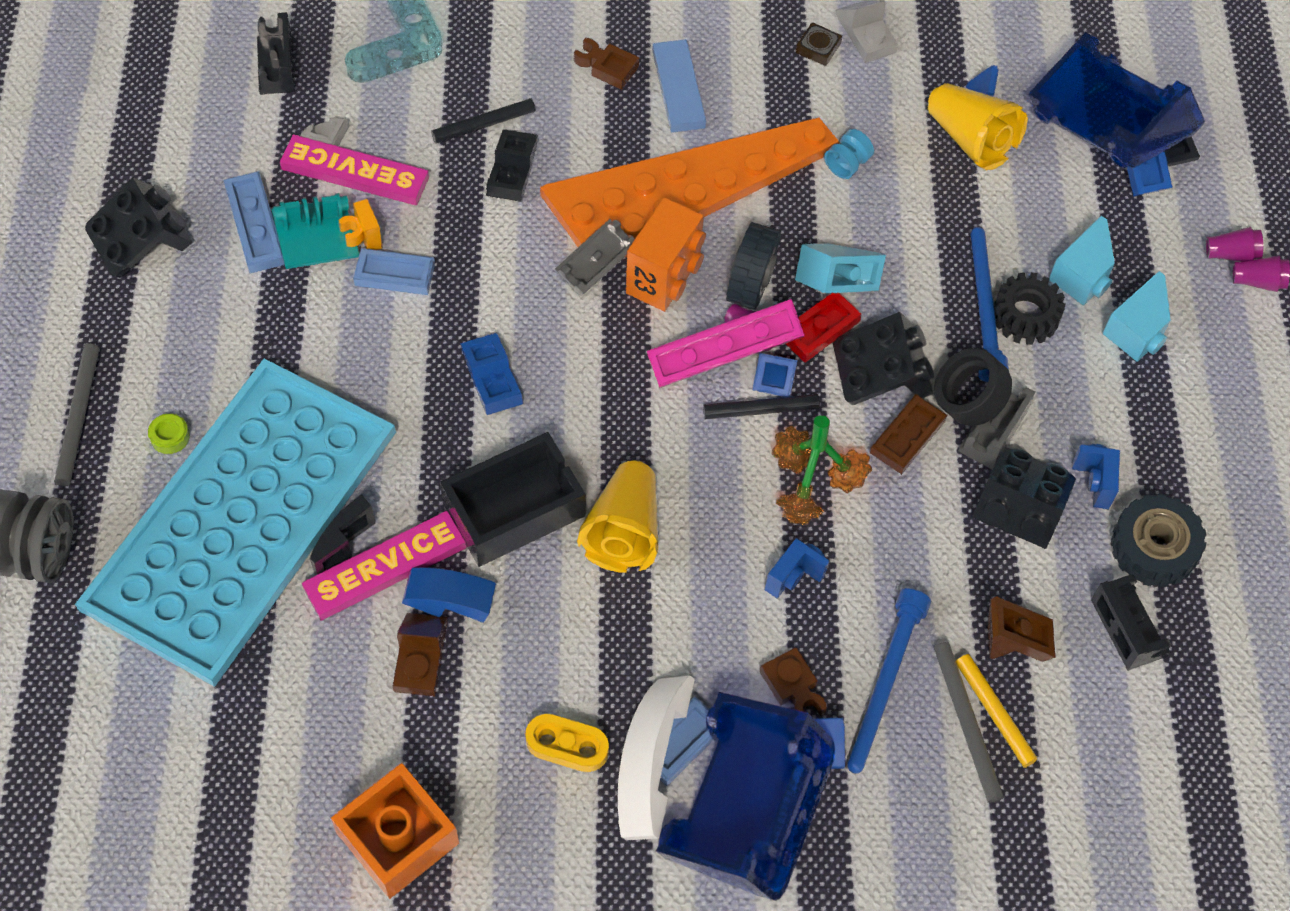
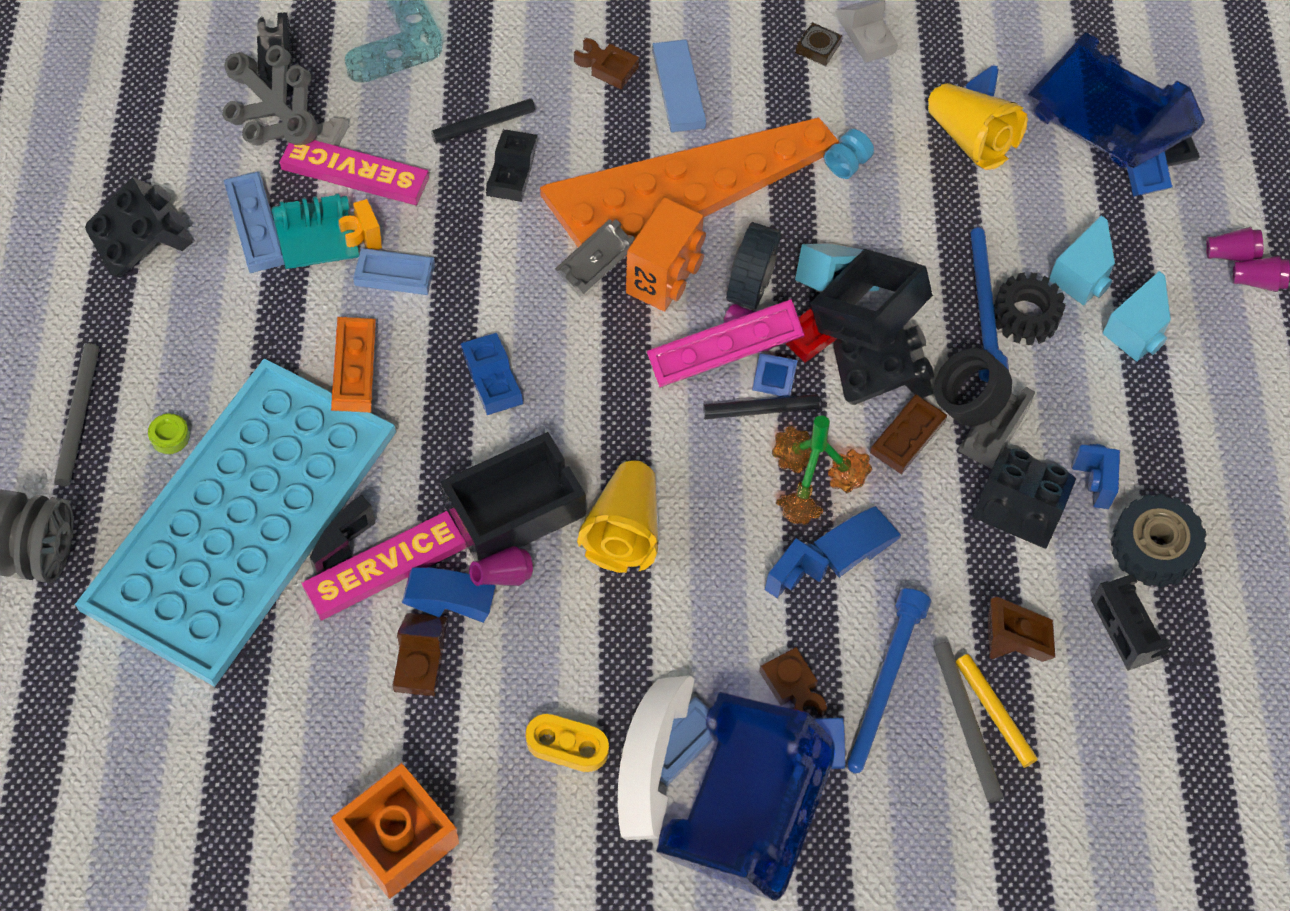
none -> dark grey plant [222,45,318,146]
none -> orange tile [331,317,376,413]
none -> magenta cone [469,546,533,586]
none -> black window [810,249,933,352]
none -> blue slope [814,506,901,578]

